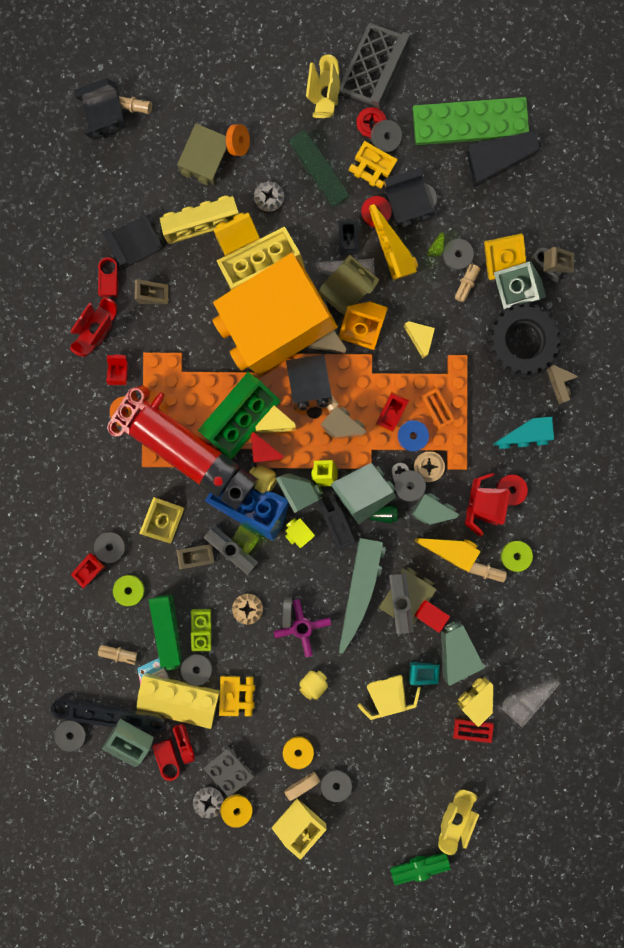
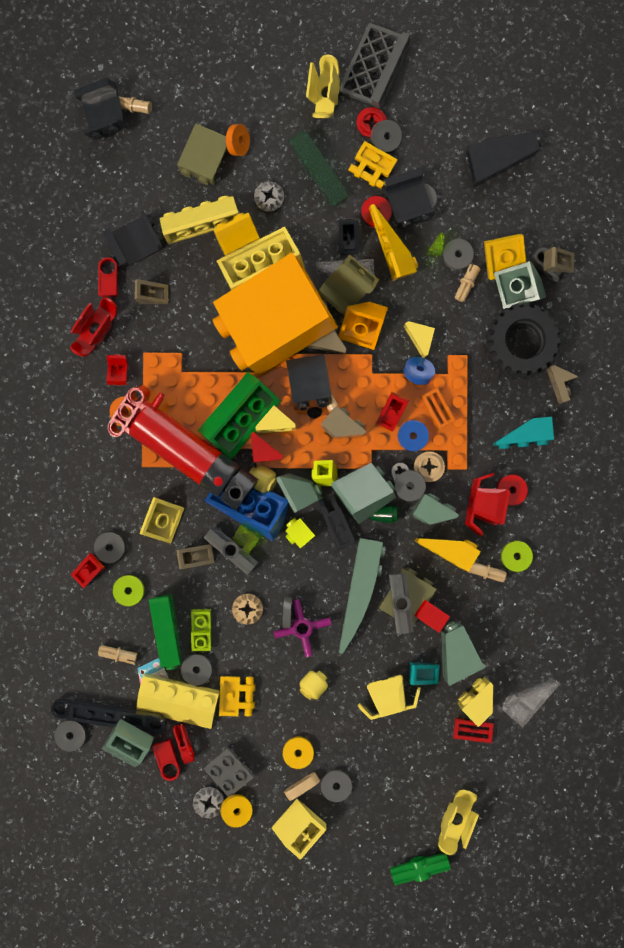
bright green plate [412,97,529,145] -> none
none -> blue piece [403,357,435,385]

